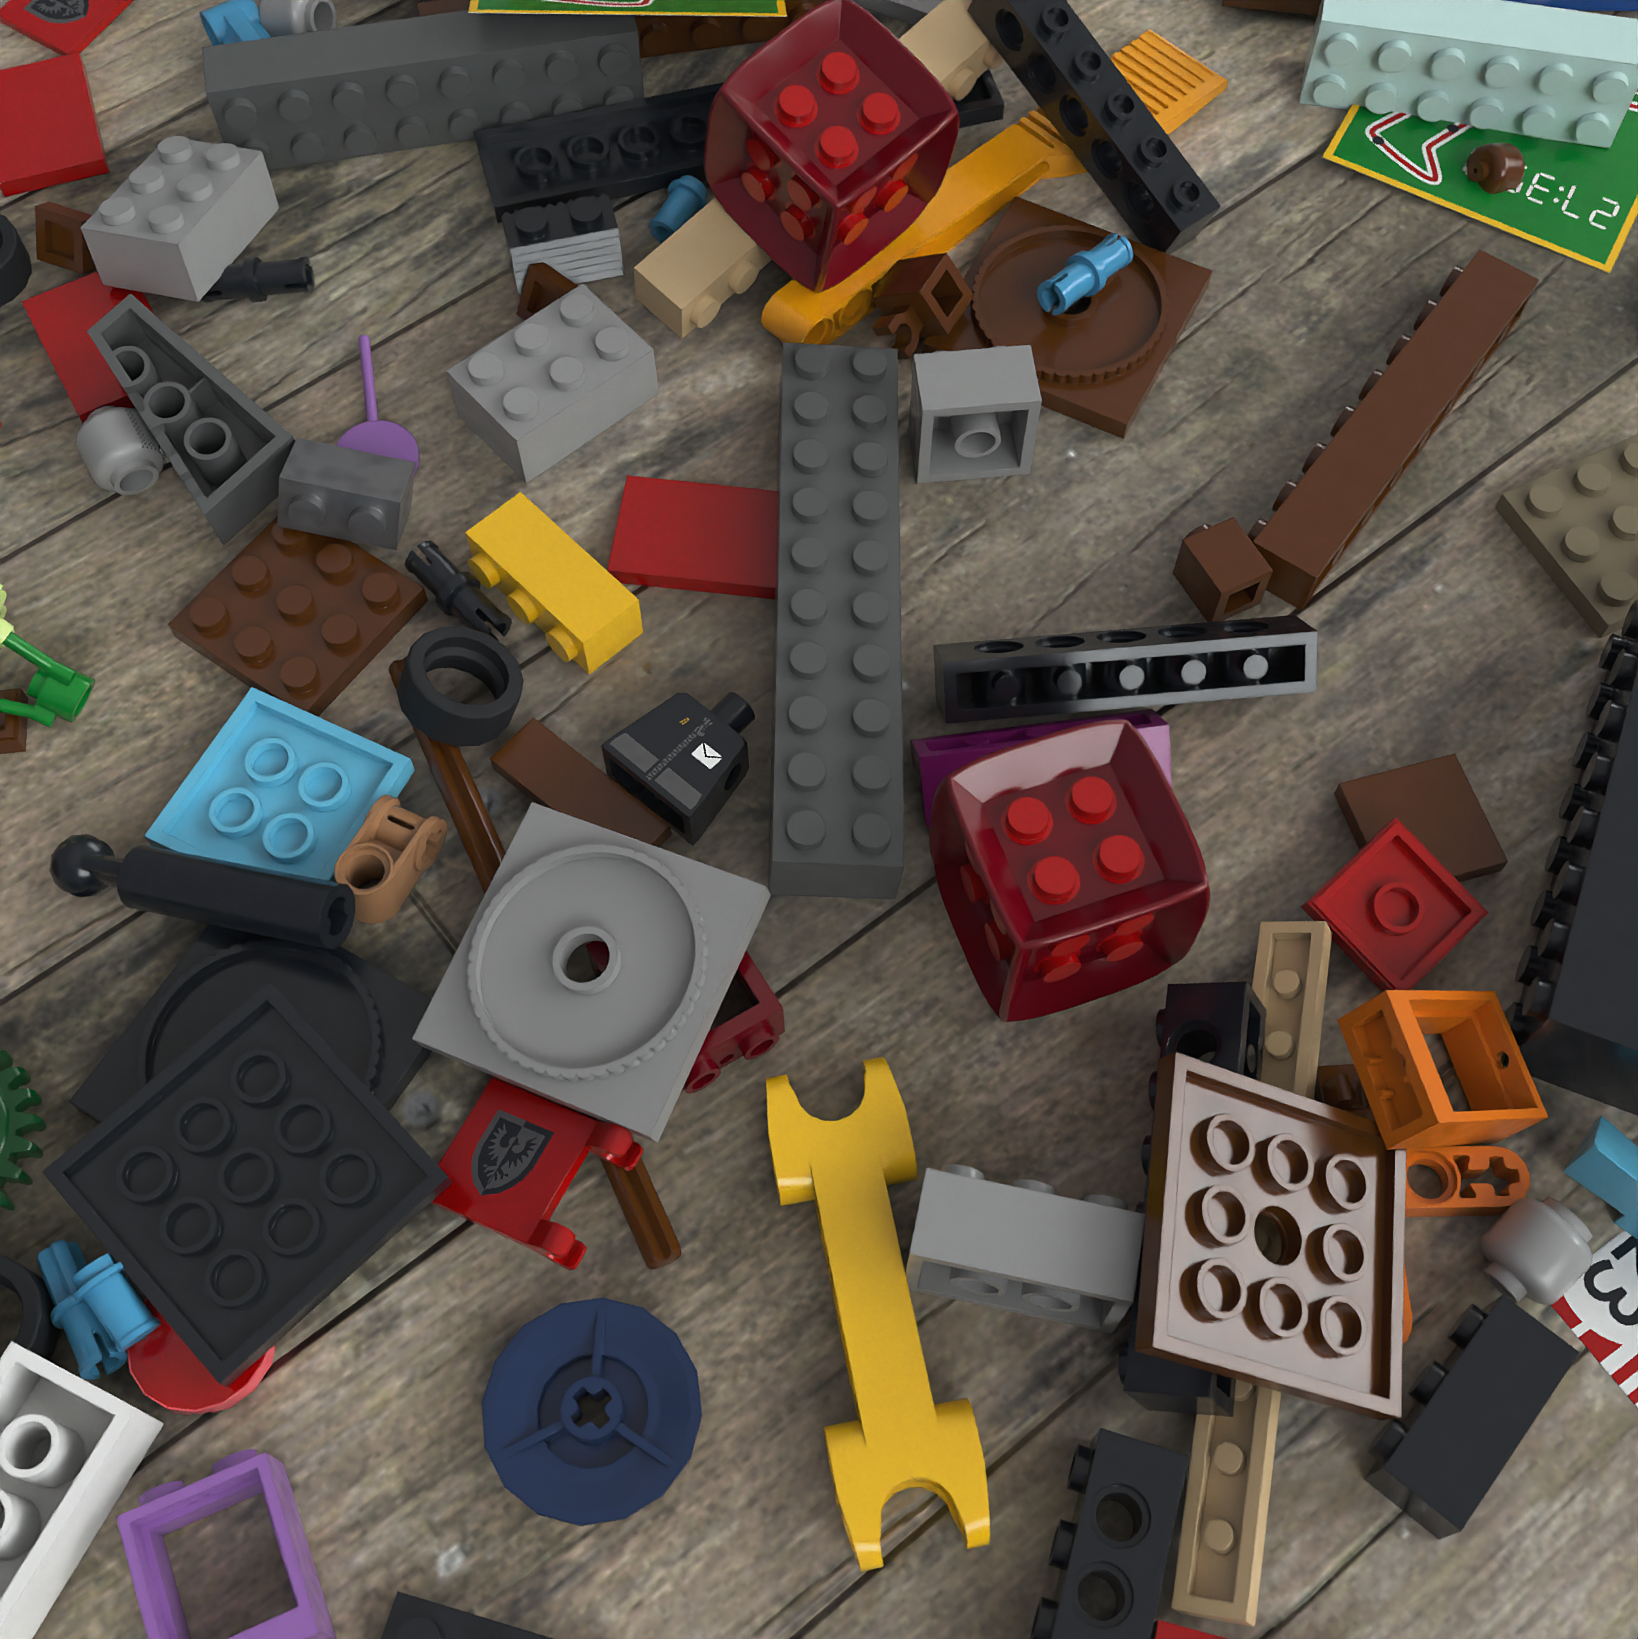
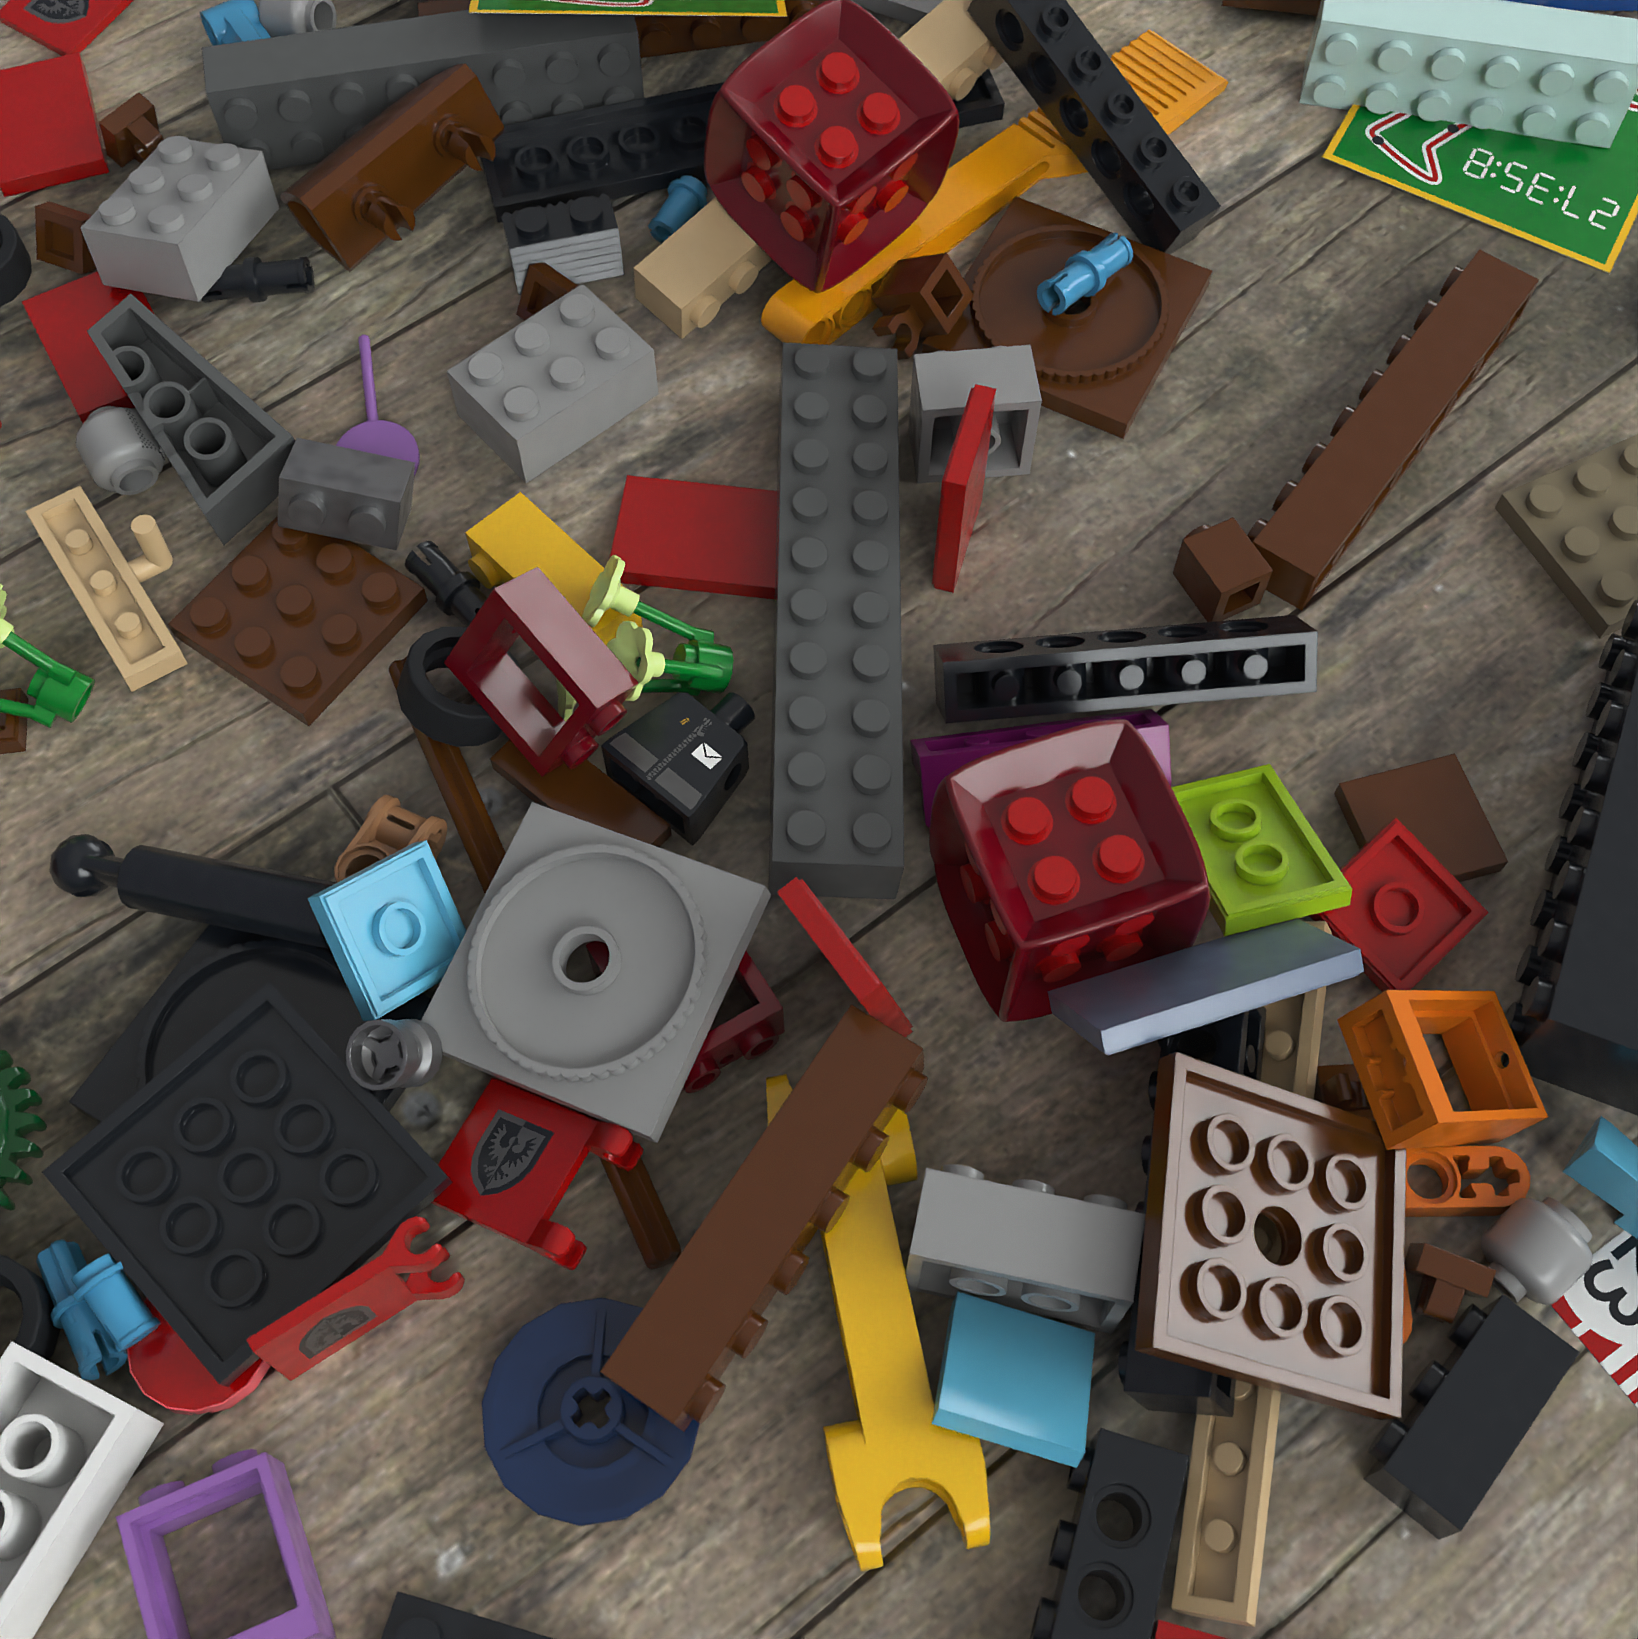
medium azure plate [144,687,415,882] -> none
reddish brown piece [1466,143,1525,194] -> none
none -> tan plate [25,485,188,692]
none -> reddish brown tile [99,92,164,168]
none -> red flag [246,1216,465,1381]
none -> reddish brown piece [280,63,505,272]
none -> medium azure tile [307,840,466,1021]
none -> flat silver wheel [346,1019,442,1090]
none -> dark red window [444,567,639,777]
none -> plant [556,555,734,721]
none -> reddish brown brick [600,1004,928,1432]
none -> red tile [777,877,913,1038]
none -> red tile [932,384,996,593]
none -> medium azure tile [932,1291,1095,1468]
none -> sand blue tile [1048,919,1364,1055]
none -> lime tile [1171,764,1352,936]
none -> reddish brown tile [1404,1243,1496,1324]

